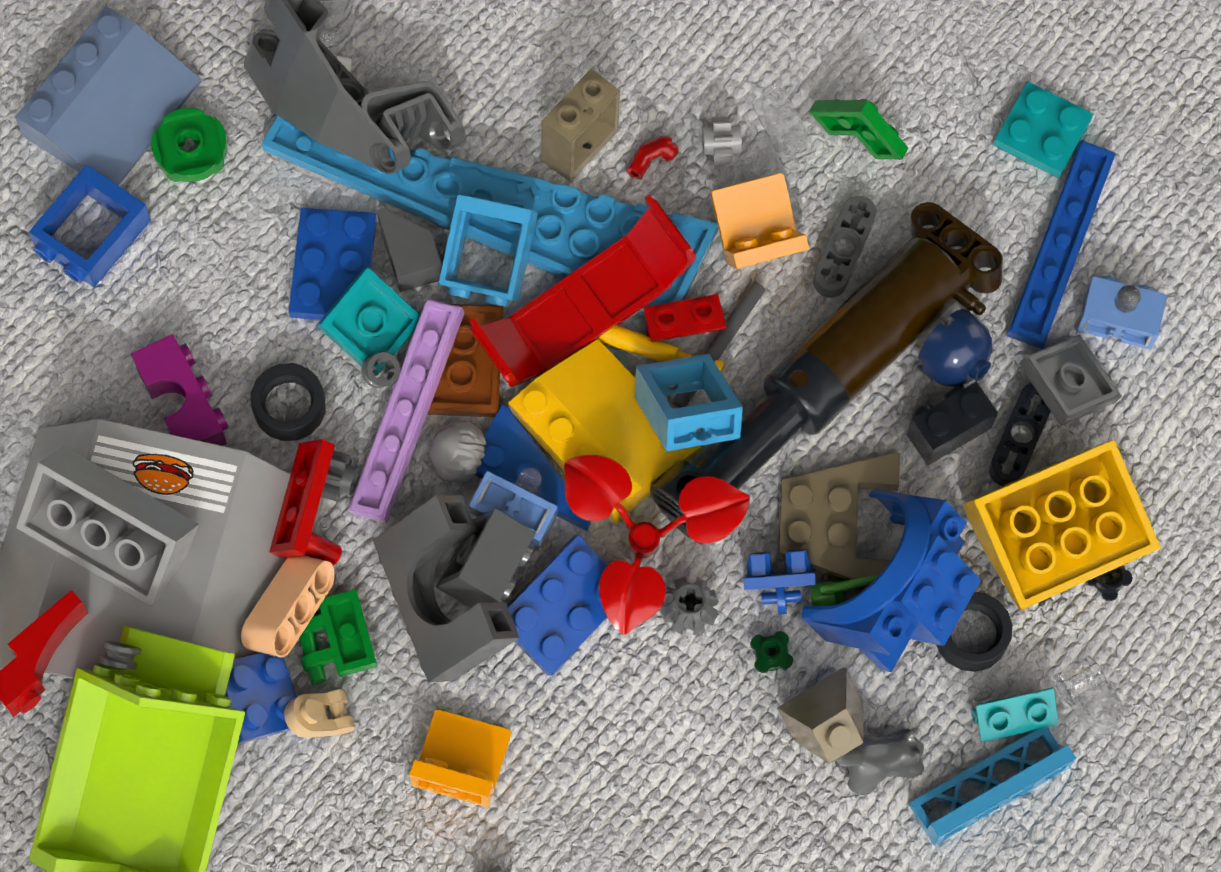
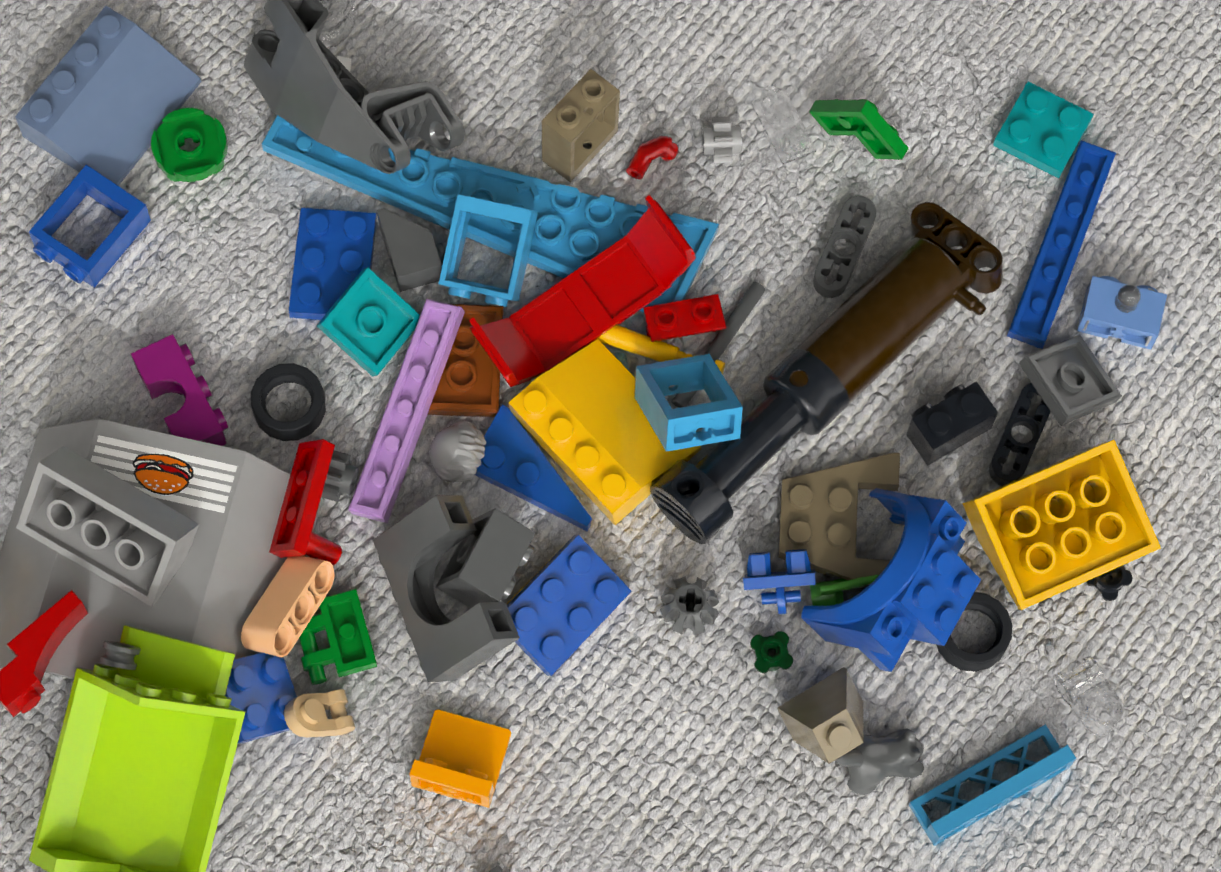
dark grey bush [361,352,400,388] -> none
medium blue piece [469,467,558,548] -> none
red plant [564,455,750,635] -> none
light orange bracket [710,173,809,269] -> none
dark blue cylinder [917,309,992,387] -> none
teal hinge [971,687,1058,742] -> none

